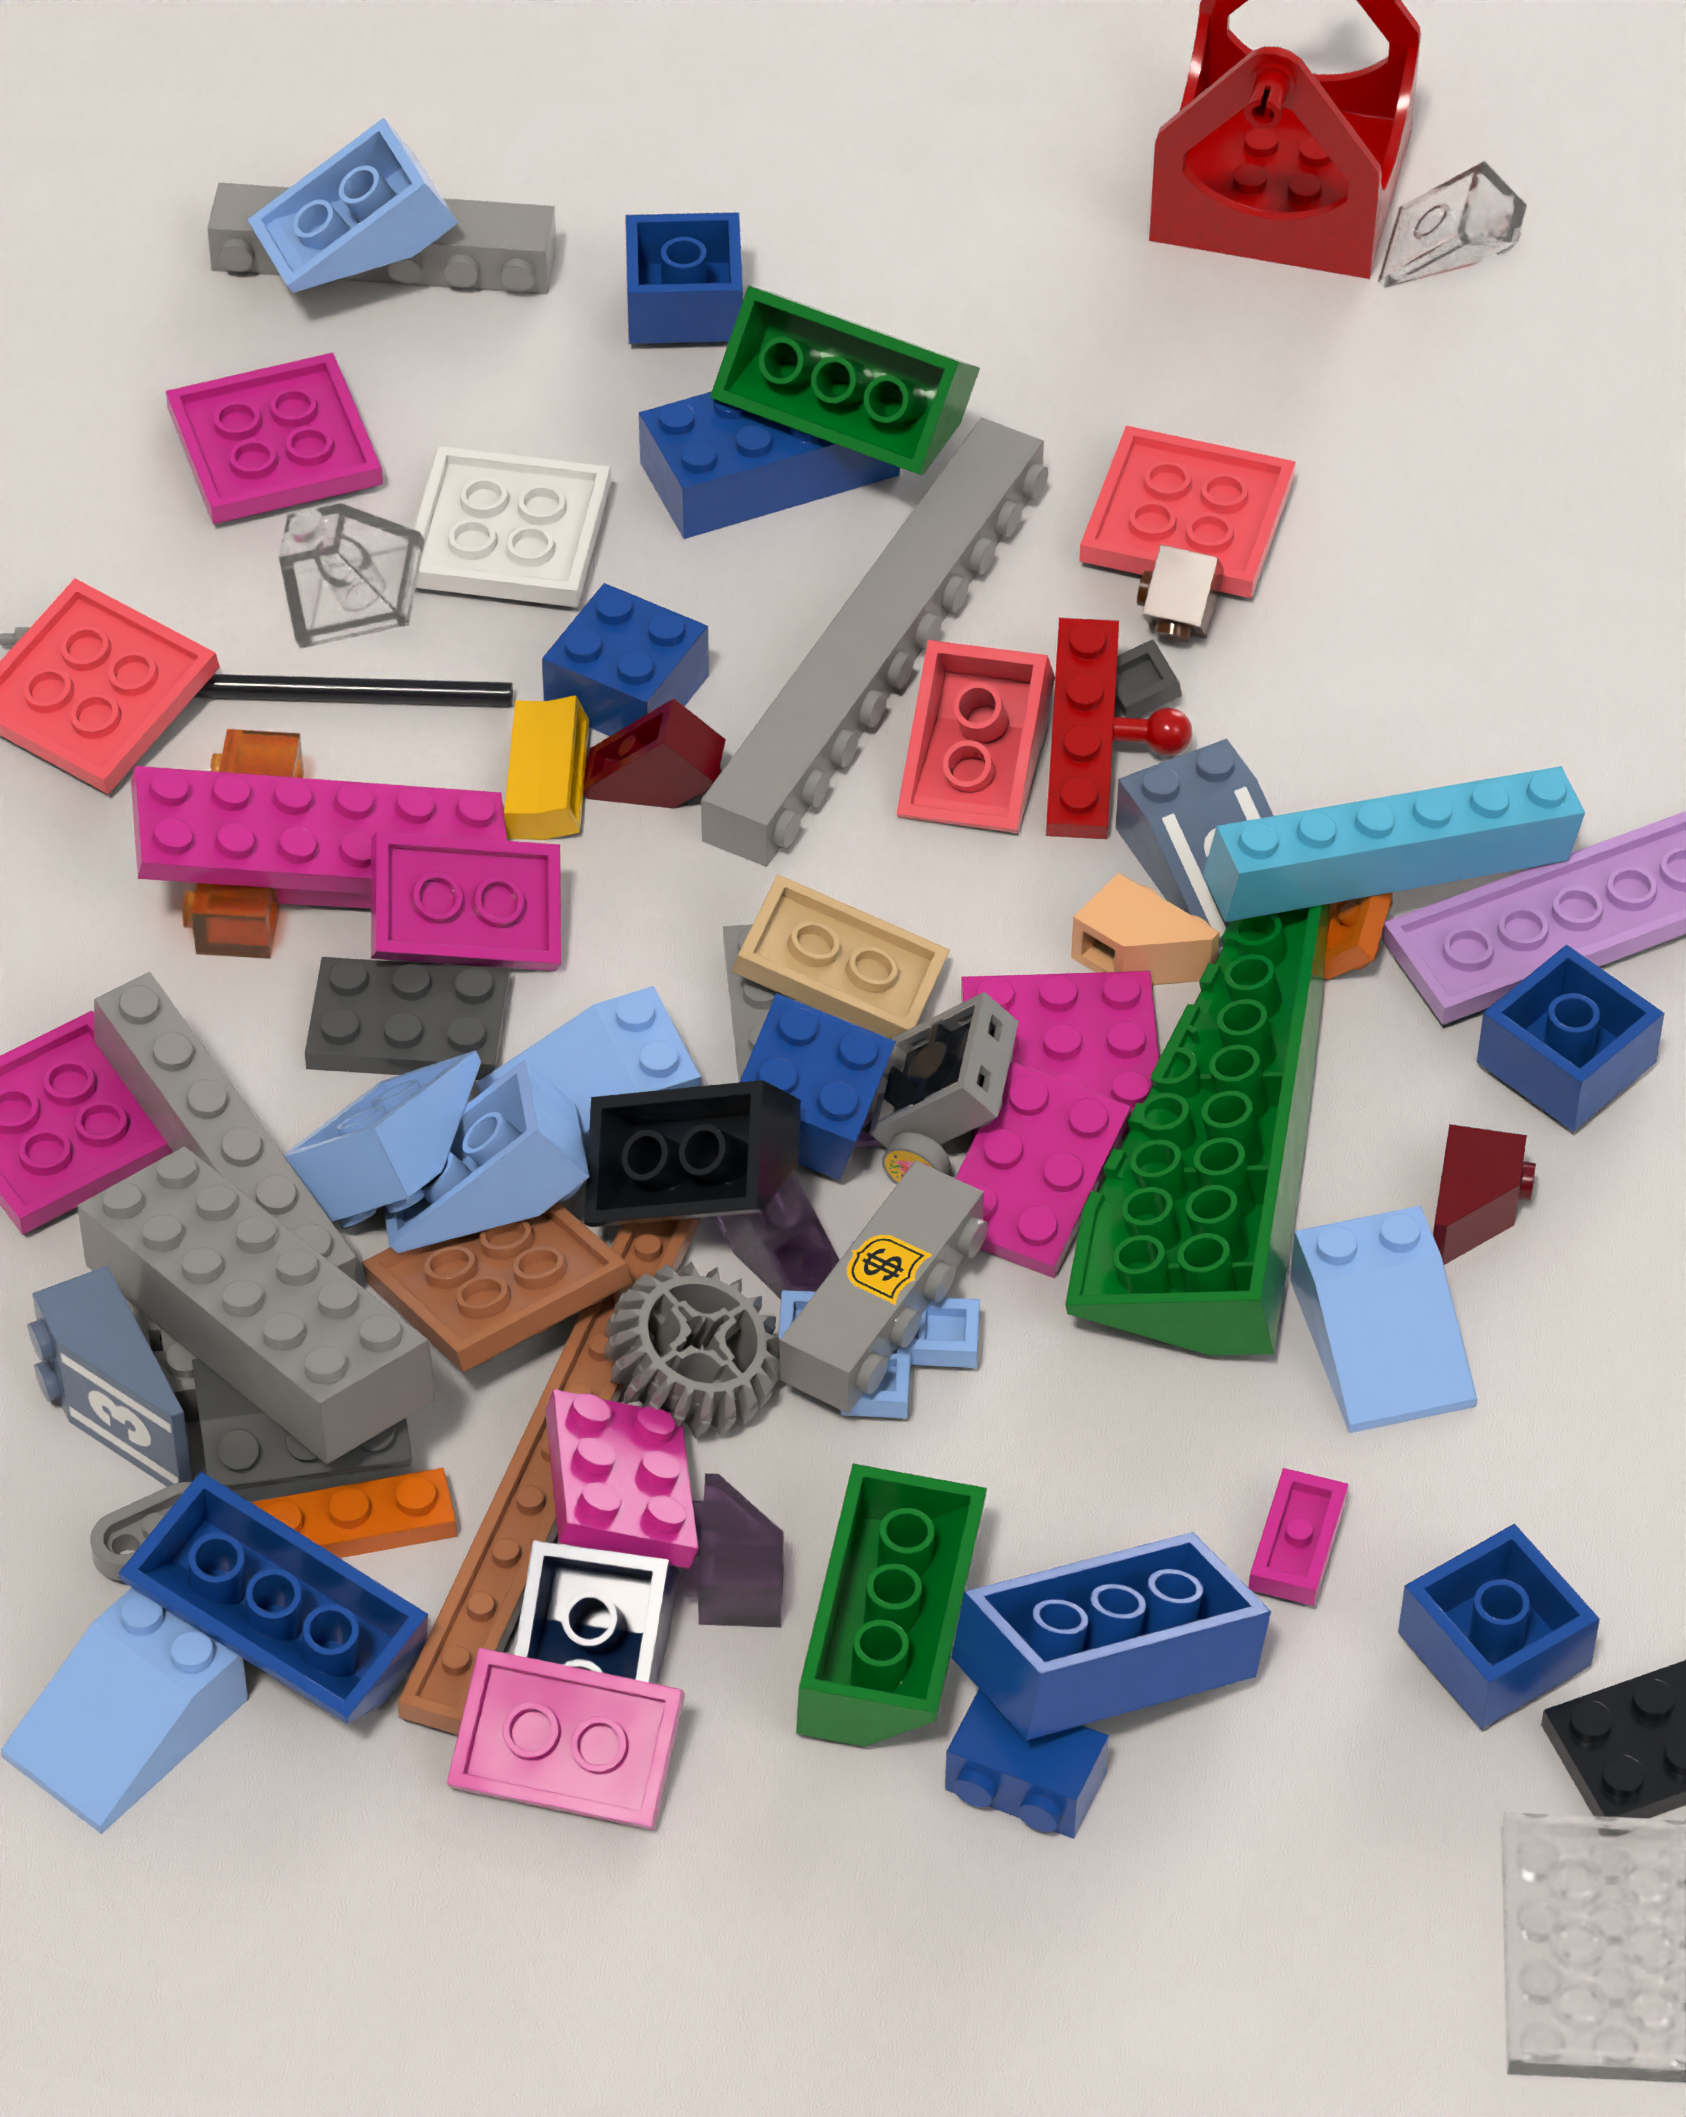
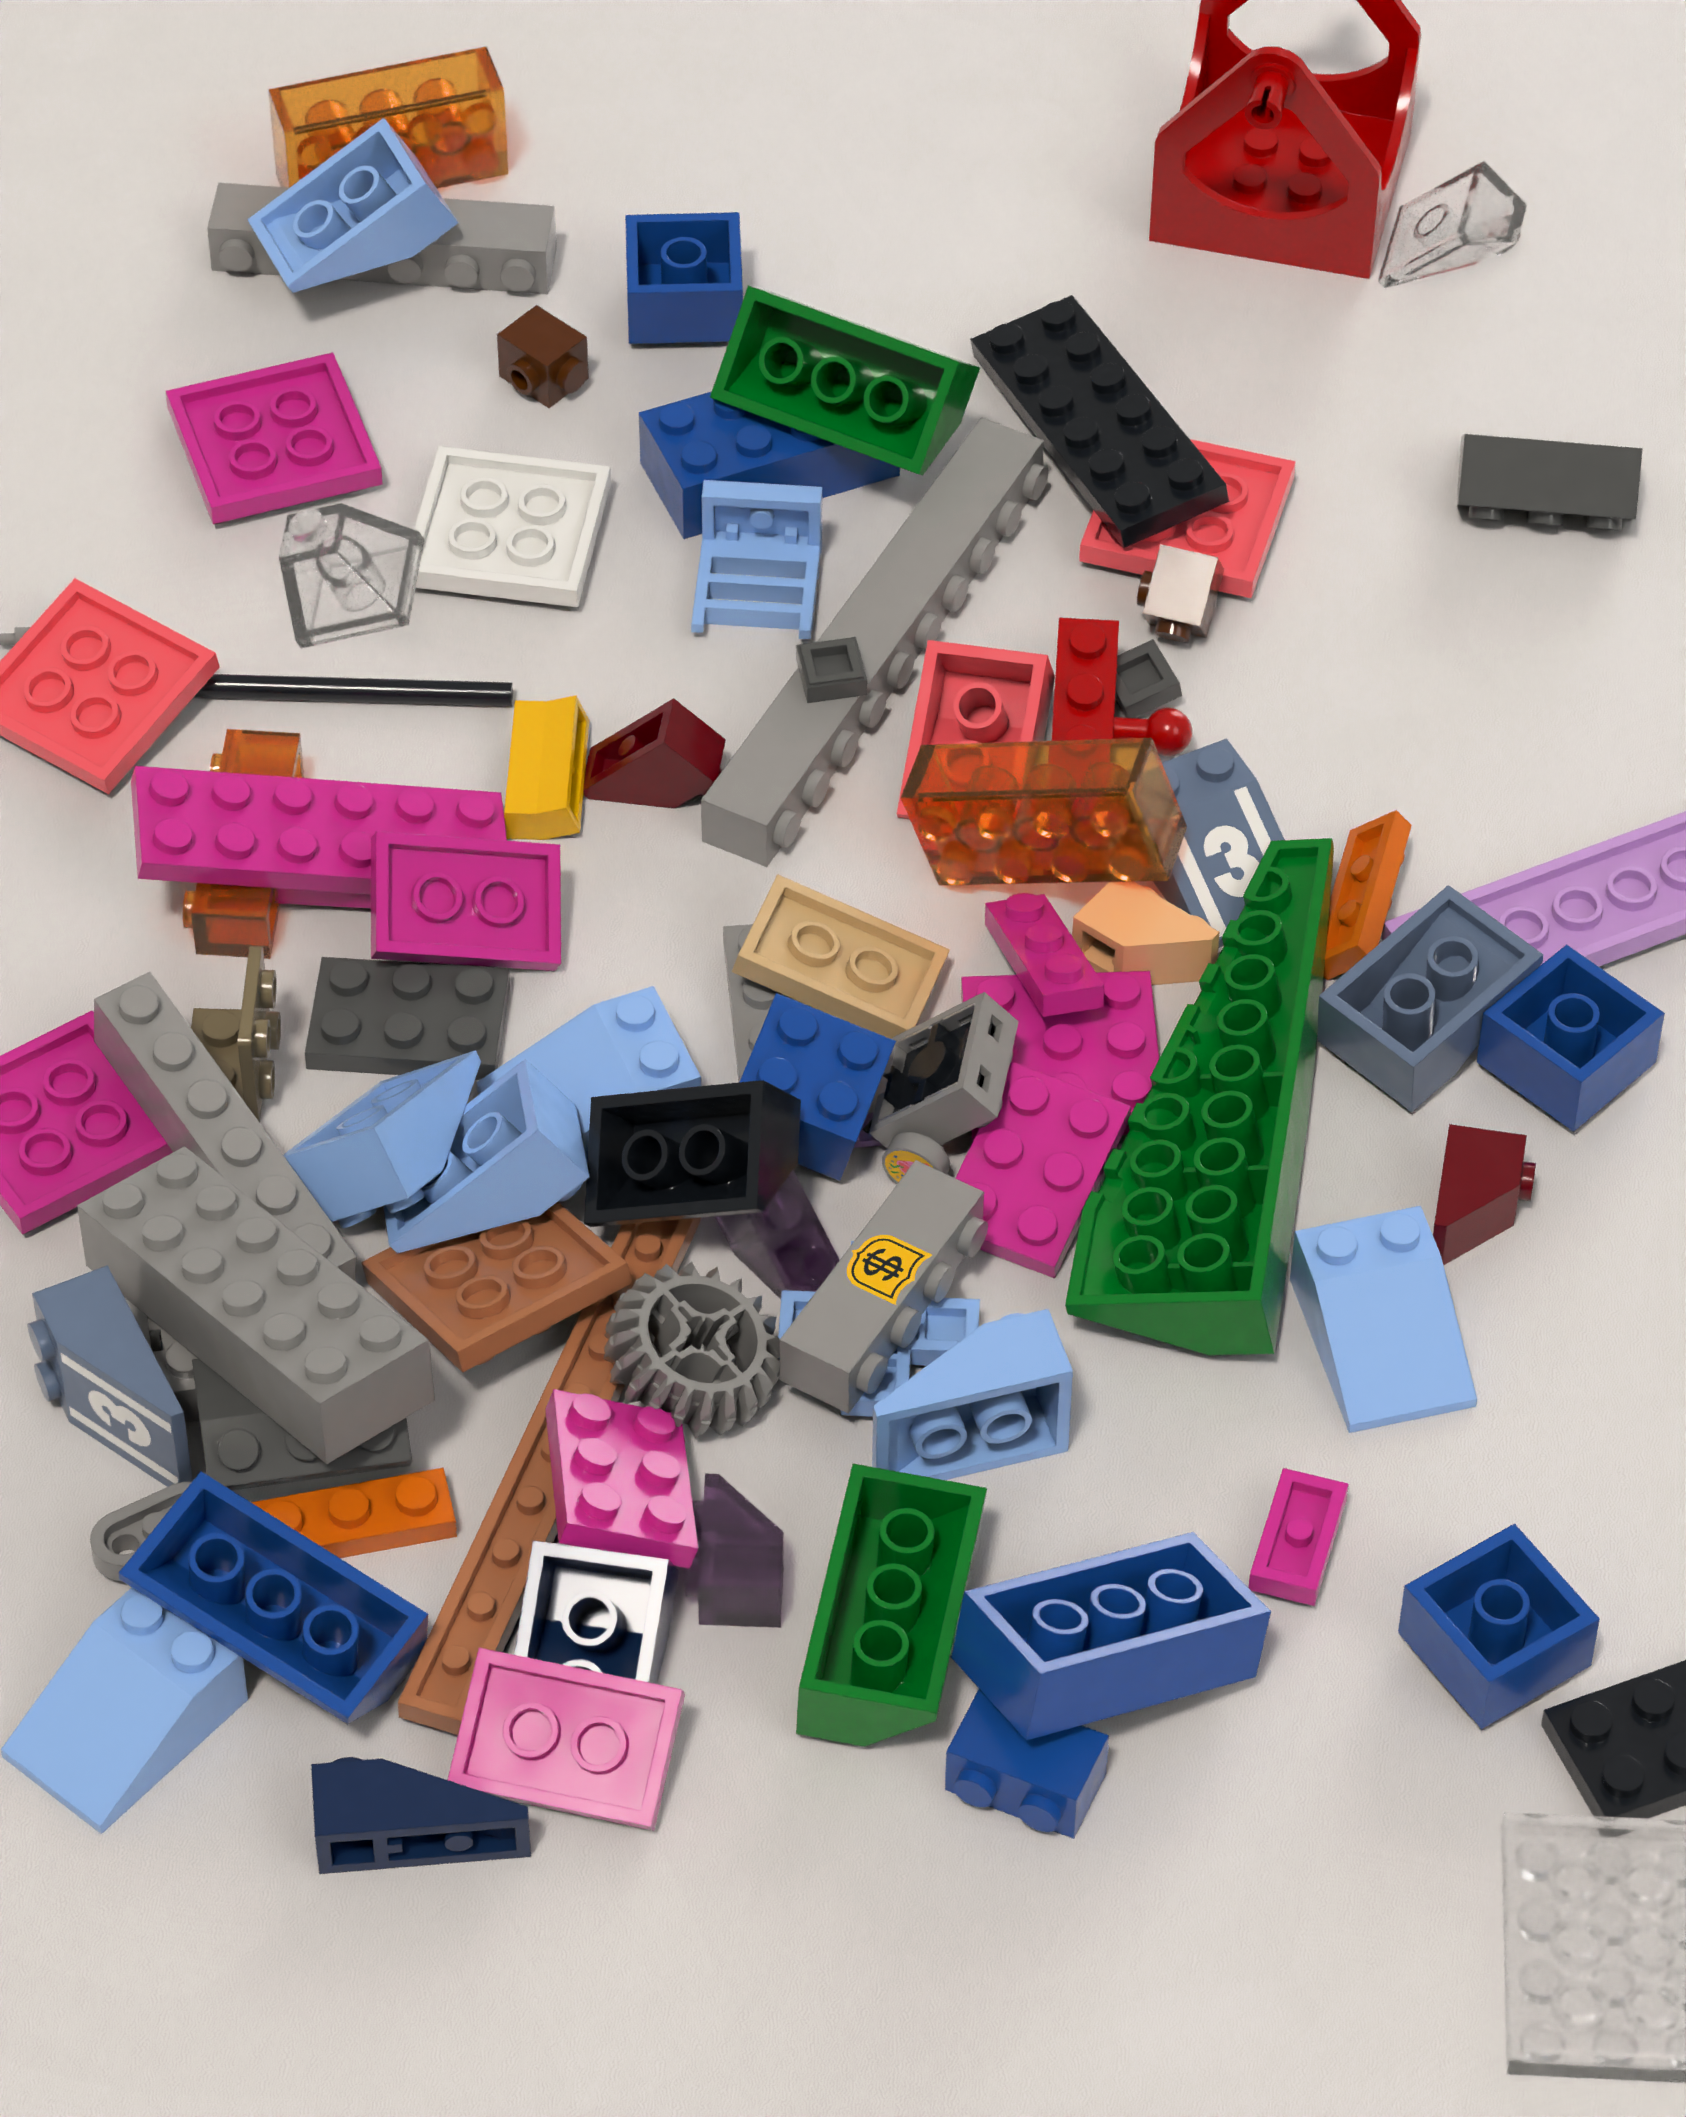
blue brick [542,583,709,736] -> none
medium azure brick [1203,766,1585,922] -> none
none -> dark tan bracket [191,946,281,1123]
none -> clear orange brick [268,46,508,188]
none -> dark blue slope [311,1757,531,1874]
none -> reddish brown brick [497,305,589,408]
none -> light blue plate [691,480,822,639]
none -> dark grey tile [796,637,867,703]
none -> light blue slope [872,1309,1073,1480]
none -> clear orange brick [900,738,1187,885]
none -> black plate [970,295,1229,548]
none -> dark pink plate [985,893,1104,1017]
none -> sand blue slope [1318,885,1544,1112]
none -> dark grey slope [1457,434,1643,530]

